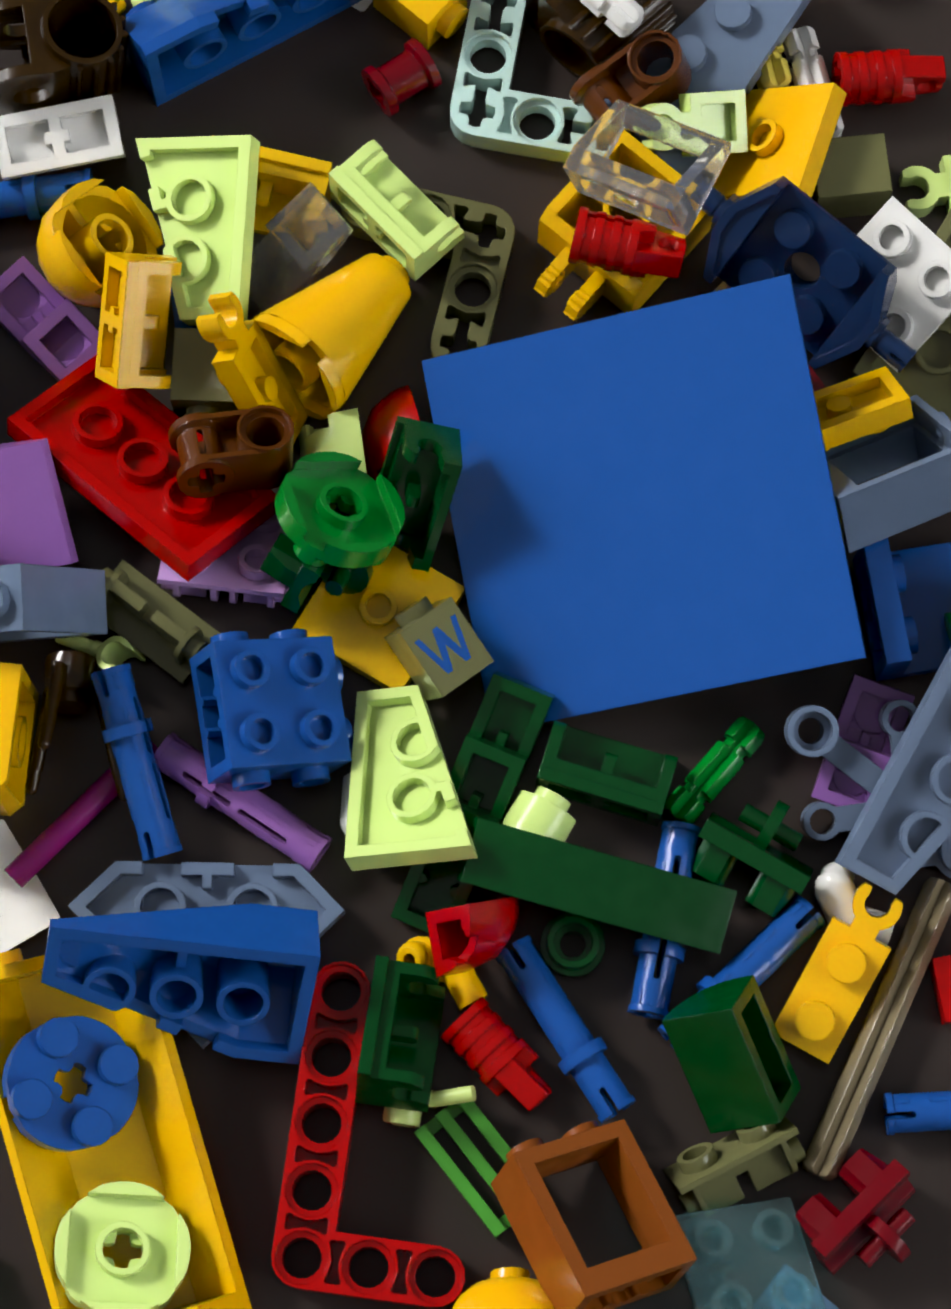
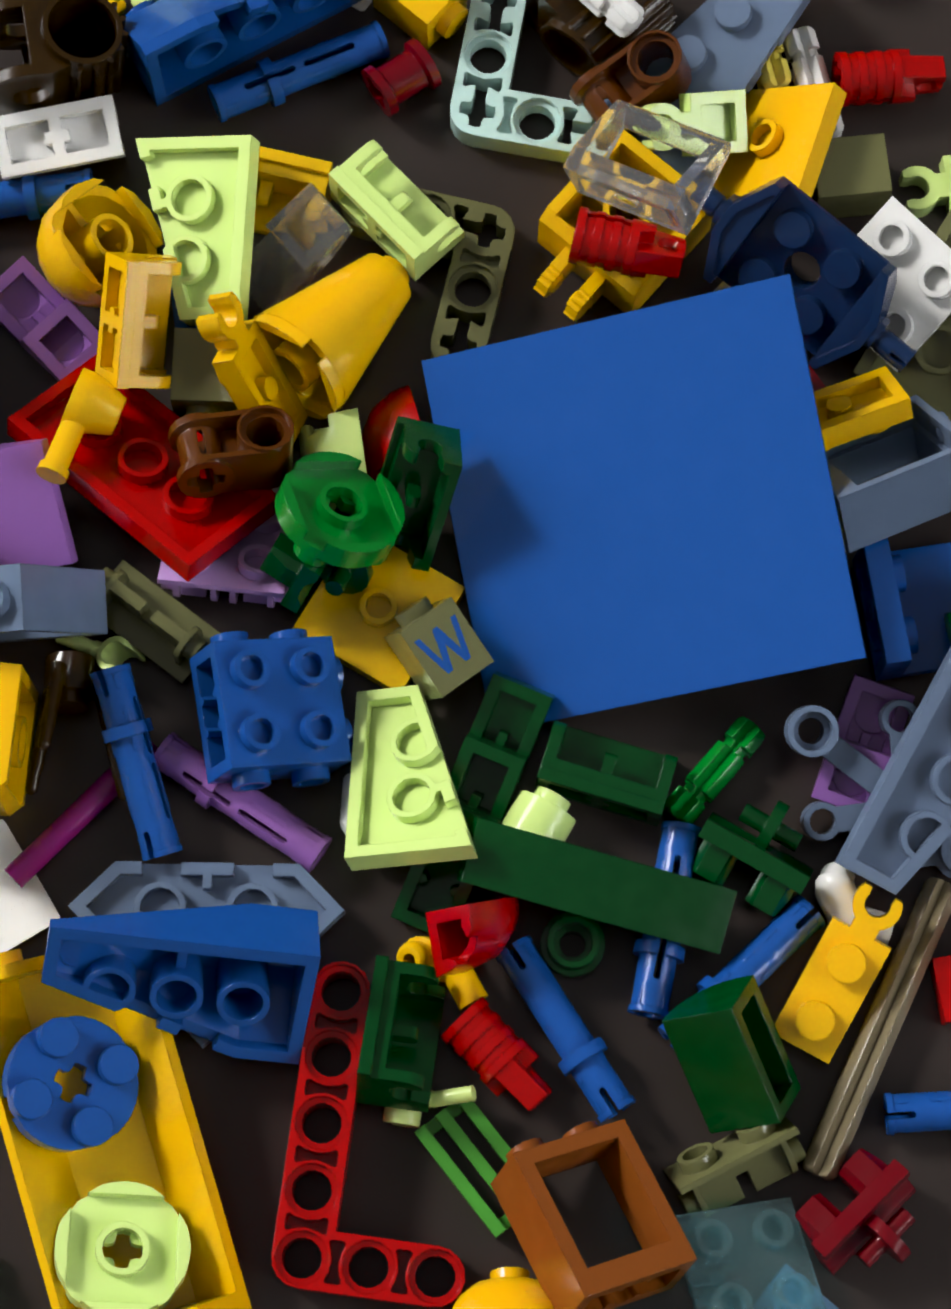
none -> yellow bar [36,368,127,485]
none -> blue pin [207,20,390,123]

